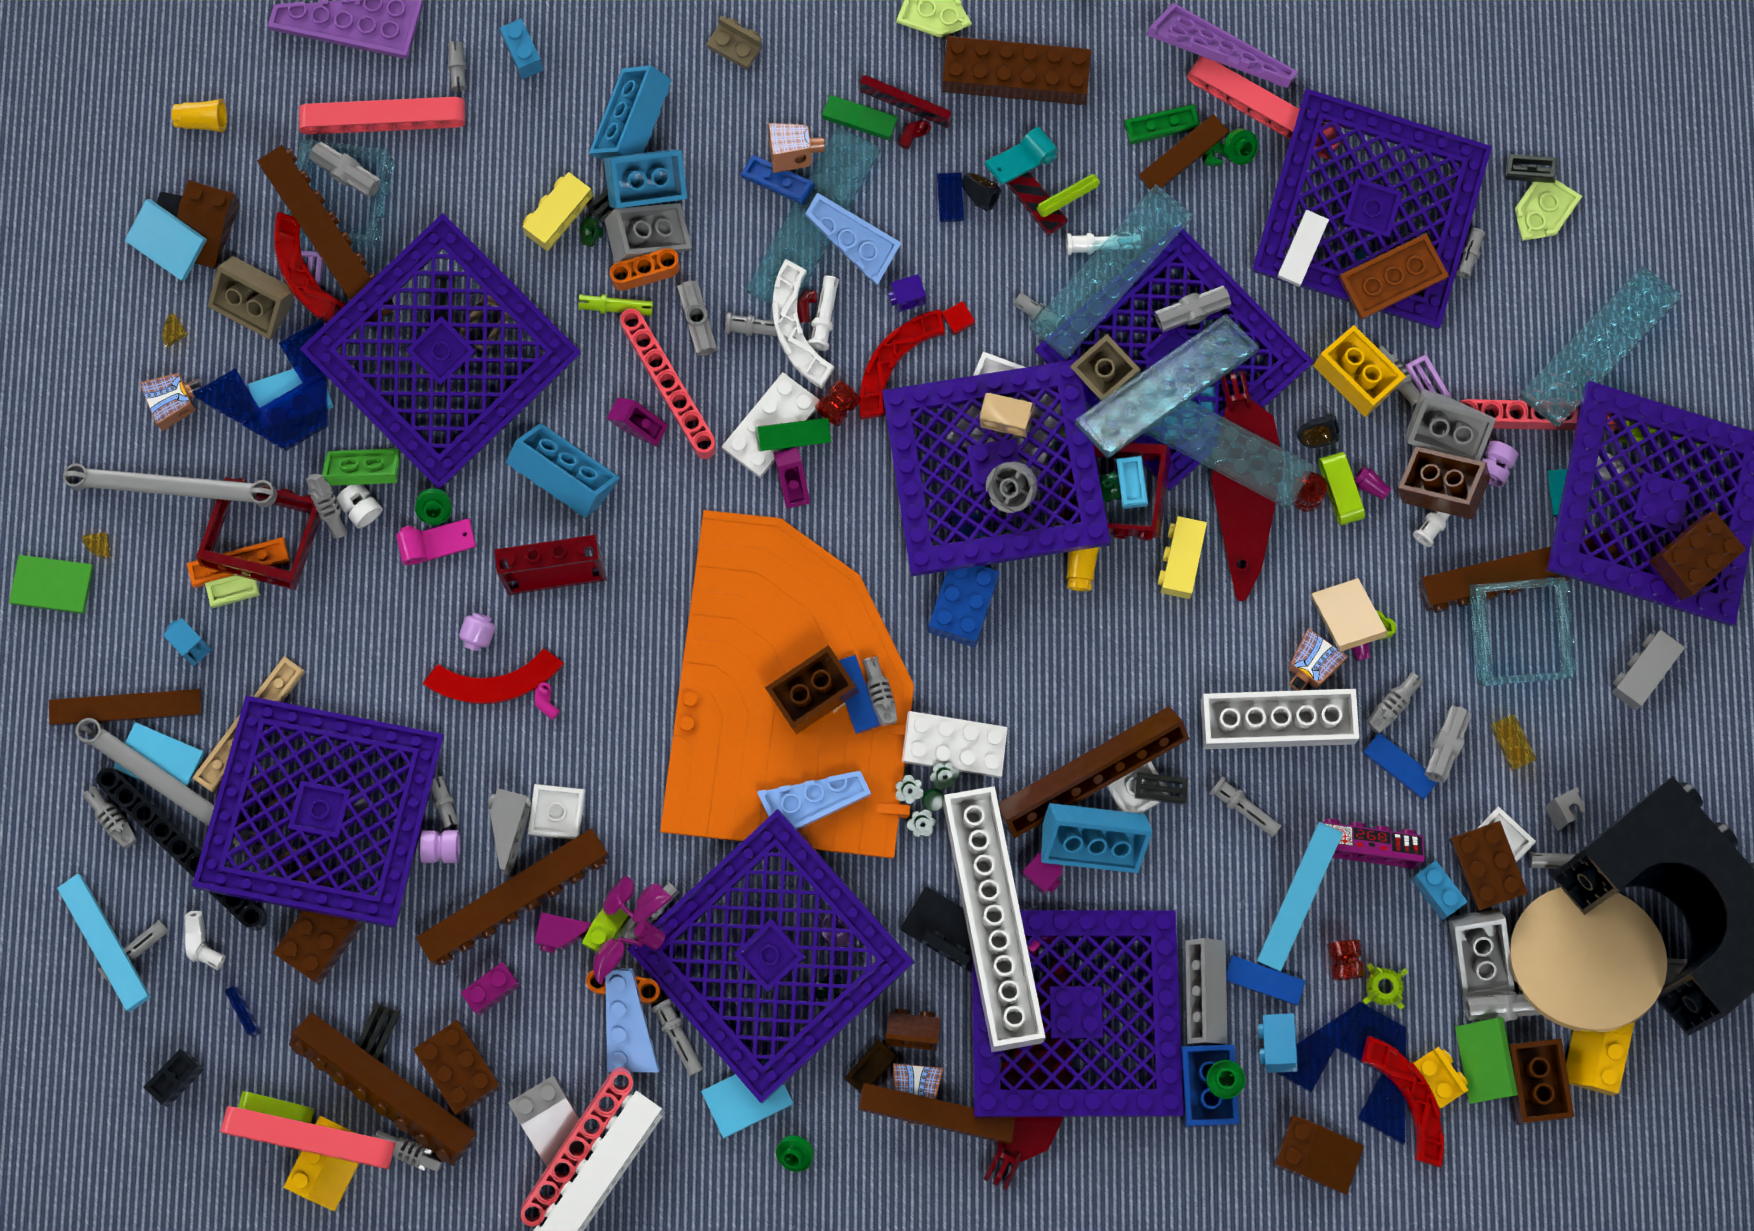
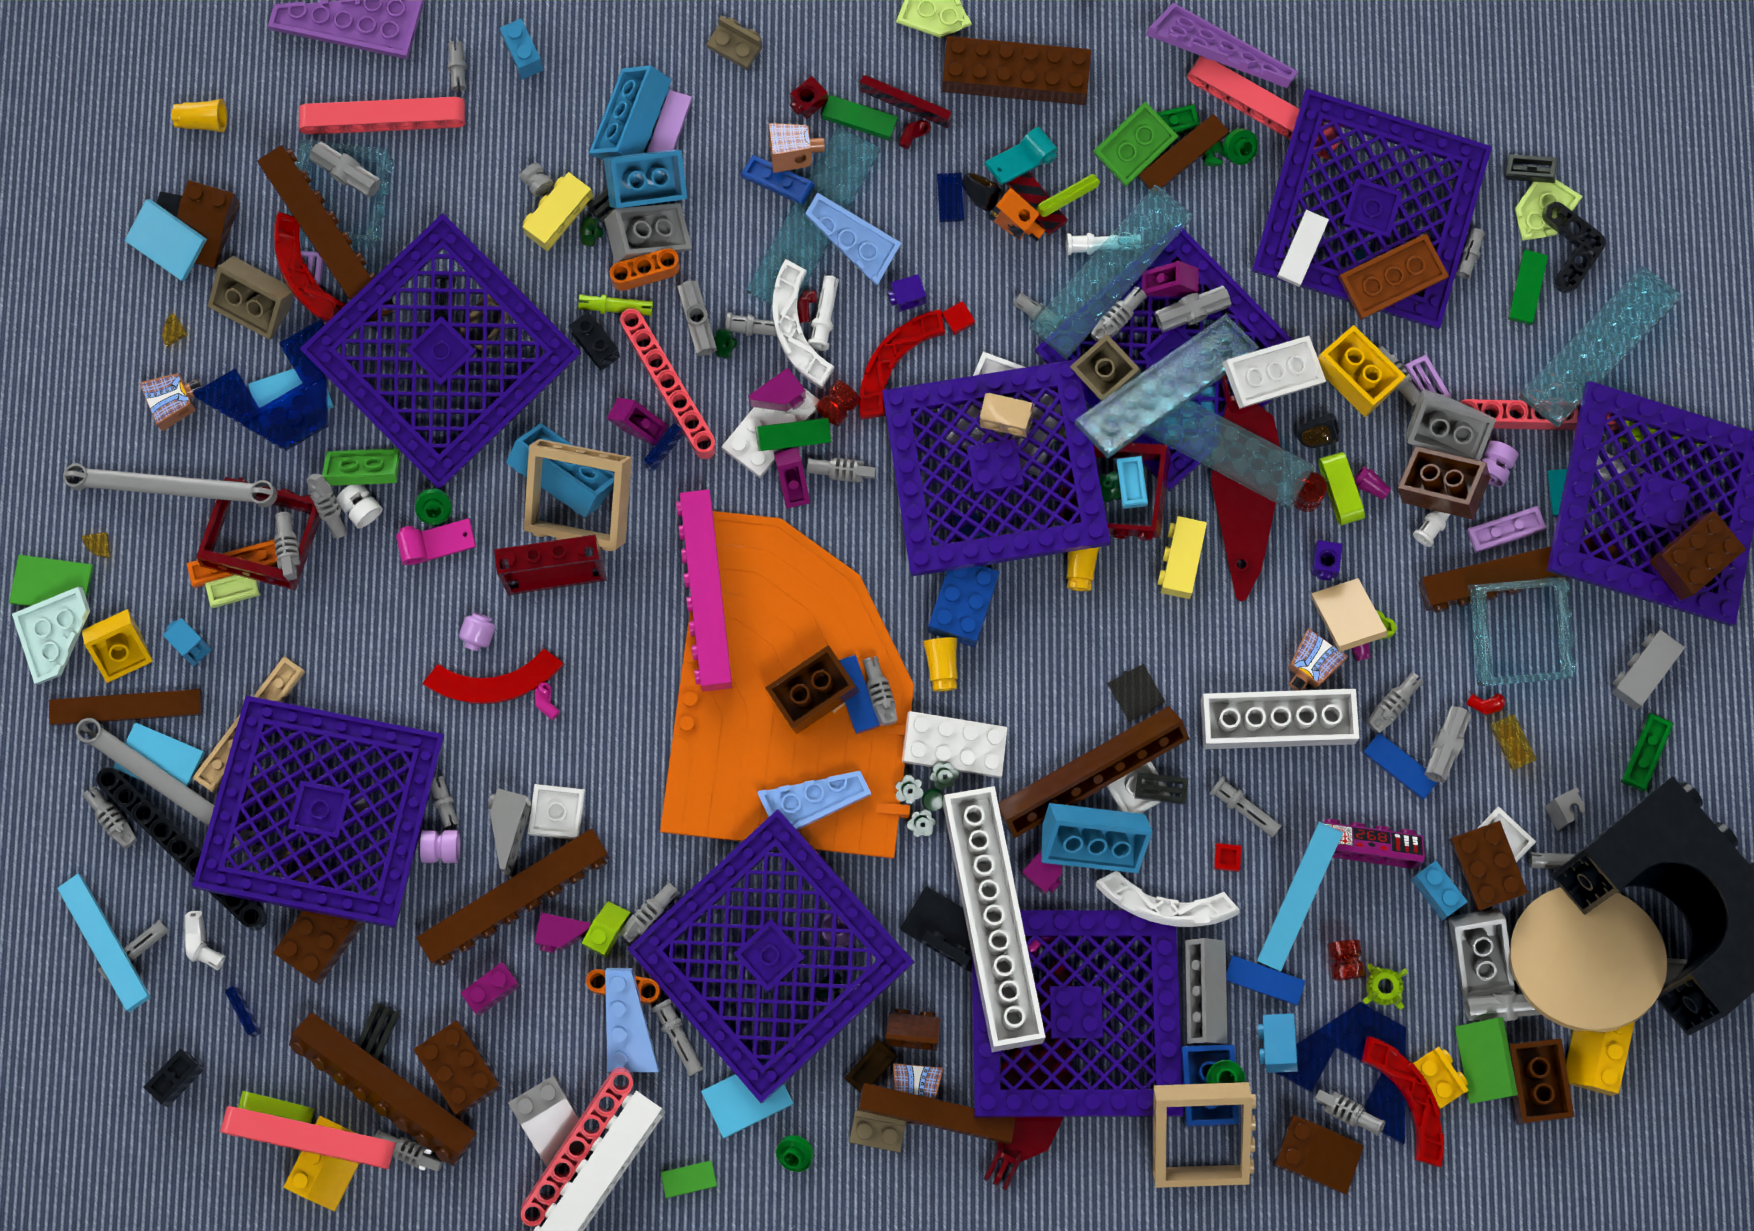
magenta plant [593,876,673,985] -> none
light grey cylinder [986,461,1038,513] -> none
none -> light aqua plate [12,587,90,685]
none -> yellow slope [82,609,153,683]
none -> light grey hinge [274,512,300,581]
none -> light grey wheel [520,162,553,197]
none -> tan window [524,439,632,551]
none -> black hinge [569,311,620,371]
none -> clear blue tile [644,423,683,473]
none -> lavender tile [647,90,692,153]
none -> bright green tile [660,1160,718,1199]
none -> dark pink brick [676,489,733,692]
none -> dark green plant [714,329,737,359]
none -> magenta slope [748,368,806,412]
none -> dark red brick [790,76,828,120]
none -> light grey hinge [807,458,876,483]
none -> dark tan bracket [849,1110,906,1153]
none -> yellow plant [923,637,958,692]
none -> orange torso [988,188,1046,242]
none -> light grey hinge [1091,286,1147,342]
none -> bright green tile [1092,101,1179,187]
none -> white tile [1096,871,1240,927]
none -> clear smoke piece [1107,664,1165,722]
none -> magenta slope [1142,261,1199,297]
none -> tan window [1153,1082,1256,1188]
none -> red tile [1213,843,1242,872]
none -> white plate [1222,336,1326,409]
none -> dark purple brick [1311,540,1343,581]
none -> light grey hinge [1315,1090,1385,1136]
none -> red arm [1466,694,1505,715]
none -> lavender tile [1467,506,1547,553]
none -> green tile [1508,249,1548,325]
none -> black beam [1542,202,1606,293]
none -> green tile [1620,713,1674,793]

